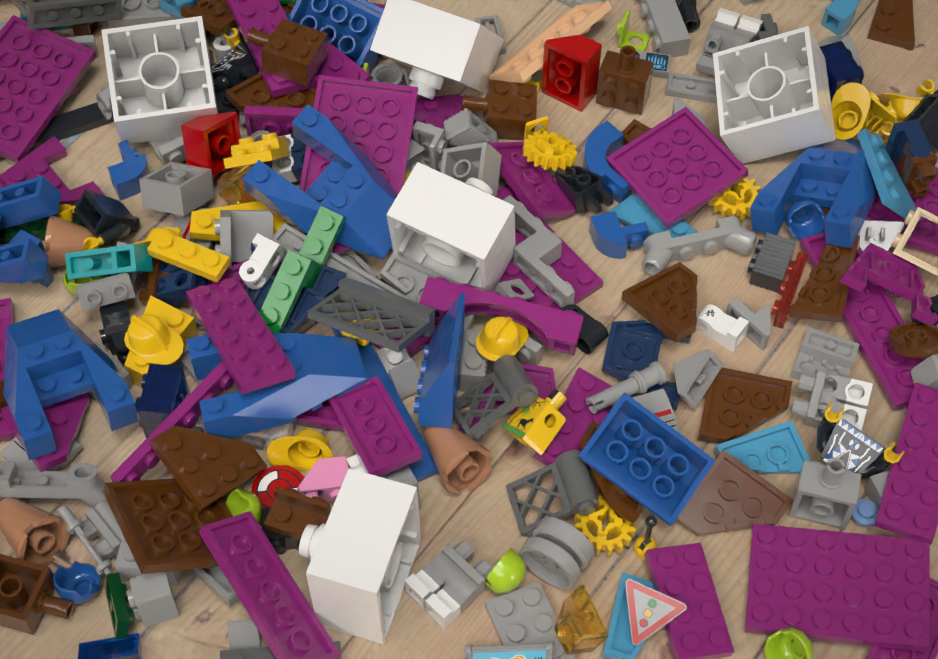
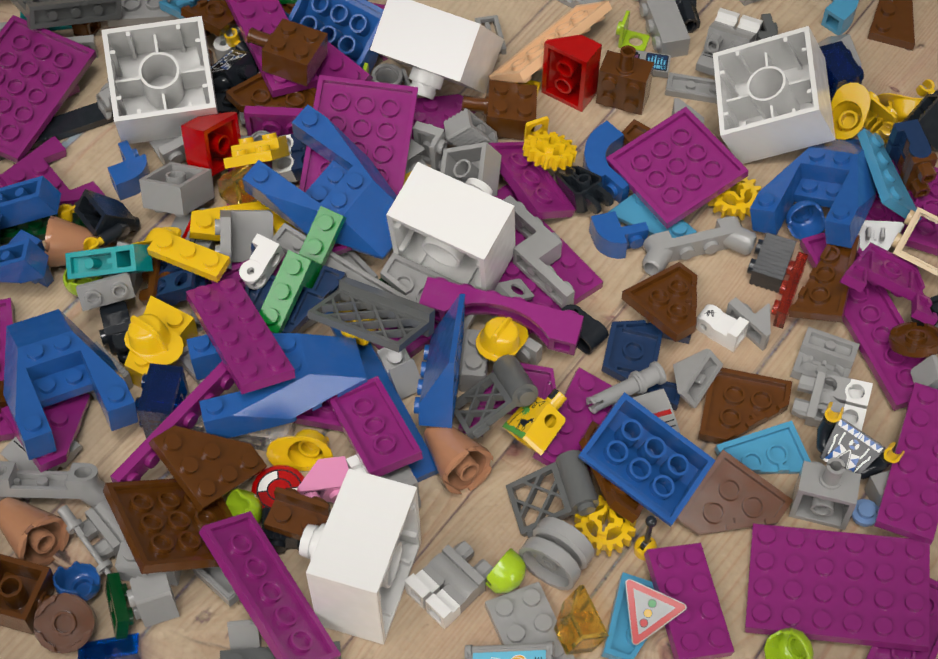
none -> reddish brown tile [33,592,95,654]

